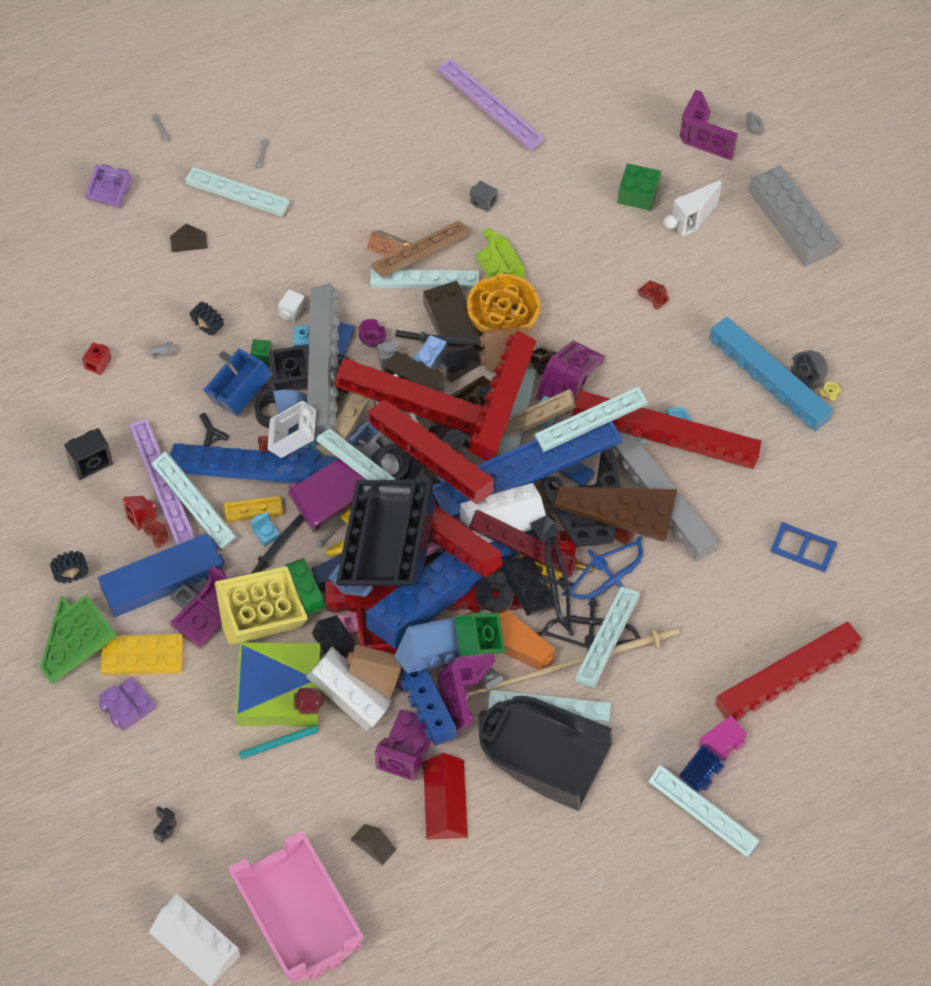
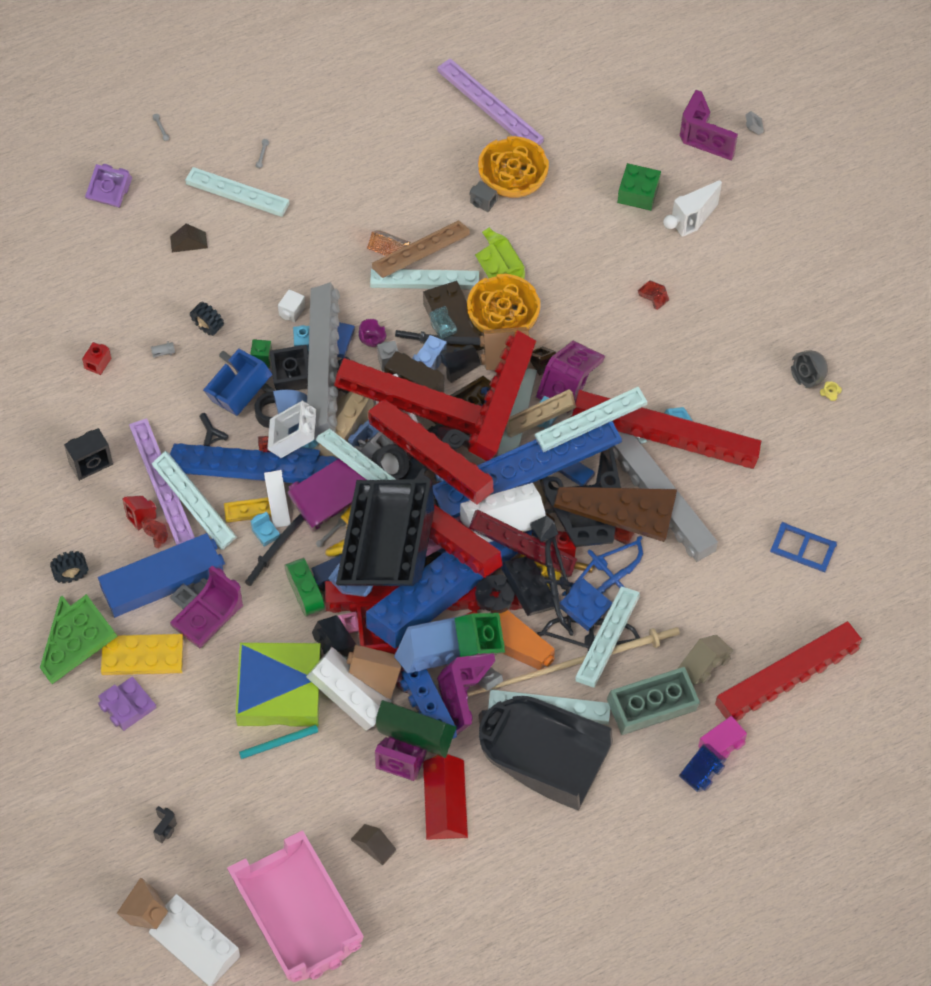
light yellow slope [215,566,308,645] -> none
dark red head [294,687,324,714] -> none
light aqua plate [648,765,761,857] -> none
dark azure brick [709,316,833,432] -> none
light grey brick [748,165,838,267] -> none
none -> medium nougat slope [117,878,168,930]
none -> white sticker [264,470,291,528]
none -> dark green brick [376,700,456,758]
none -> clear light blue bracket [429,306,457,339]
none -> light orange brick [478,136,549,198]
none -> blue plate [560,578,613,631]
none -> sand green brick [607,667,700,735]
none -> dark tan brick [677,635,733,685]

